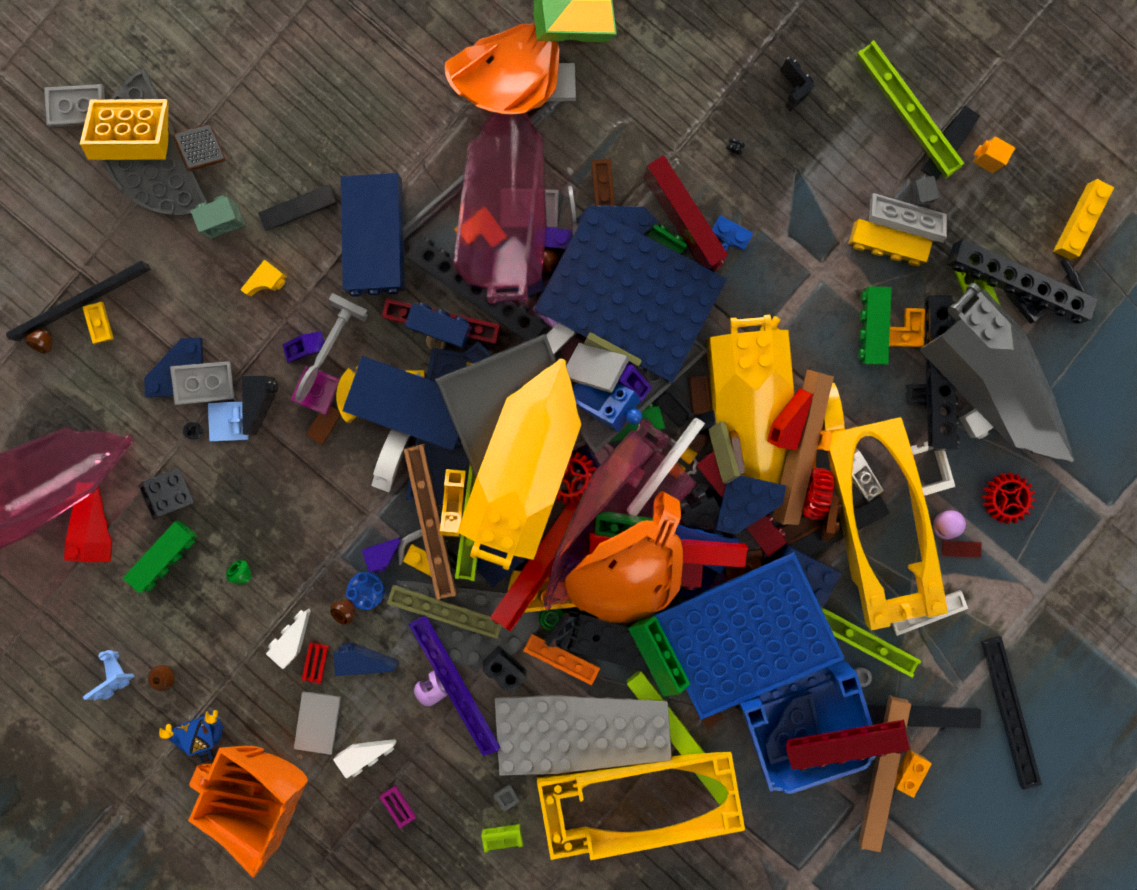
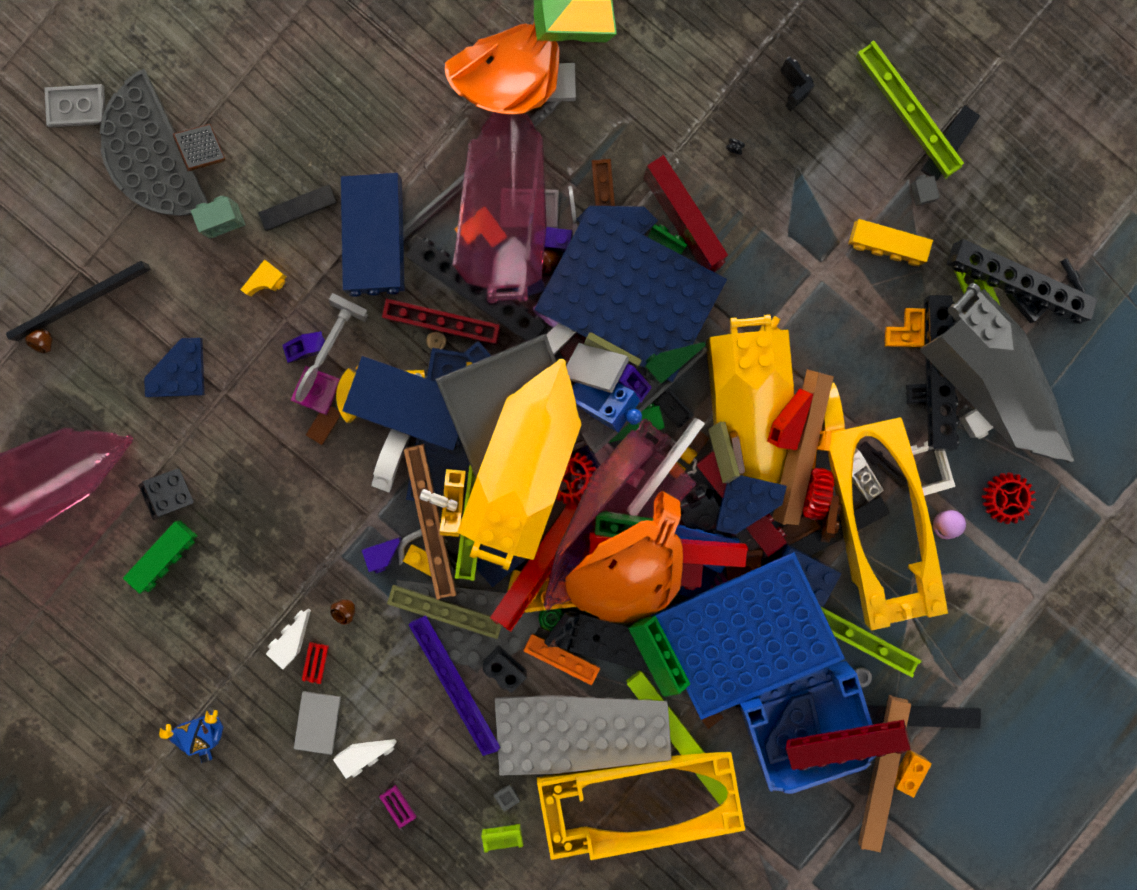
red wedge [64,483,112,562] -> none
yellow slope [80,99,168,160] -> none
yellow plate [83,302,114,344] -> none
light blue plate [83,650,135,701] -> none
reddish brown cone [148,665,174,691] -> none
light grey tile [170,361,235,405] -> none
black bush [183,422,203,440] -> none
orange piece [188,746,308,878] -> none
light blue plate [208,402,249,441] -> none
green cone [226,560,251,585] -> none
black slope [242,376,278,435] -> none
dark blue slope [333,642,399,676] -> none
blue dish [346,572,385,610] -> none
dark blue brick [405,302,472,349] -> none
lavender helmet [414,670,448,706] -> none
reddish brown tile [689,375,712,415] -> none
black slope [694,410,716,434] -> none
blue plate [712,215,754,251] -> none
green brick [858,286,892,366] -> none
light grey plate [869,193,947,243] -> none
white tile [891,590,968,636] -> none
clear red piece [942,541,982,557] -> none
light orange brick [973,136,1015,174] -> none
black tile [981,636,1042,790] -> none
yellow brick [1053,179,1114,260] -> none
none -> white axle [420,489,458,511]
none -> dark green slope [644,342,706,385]
none -> black pin [858,441,908,488]

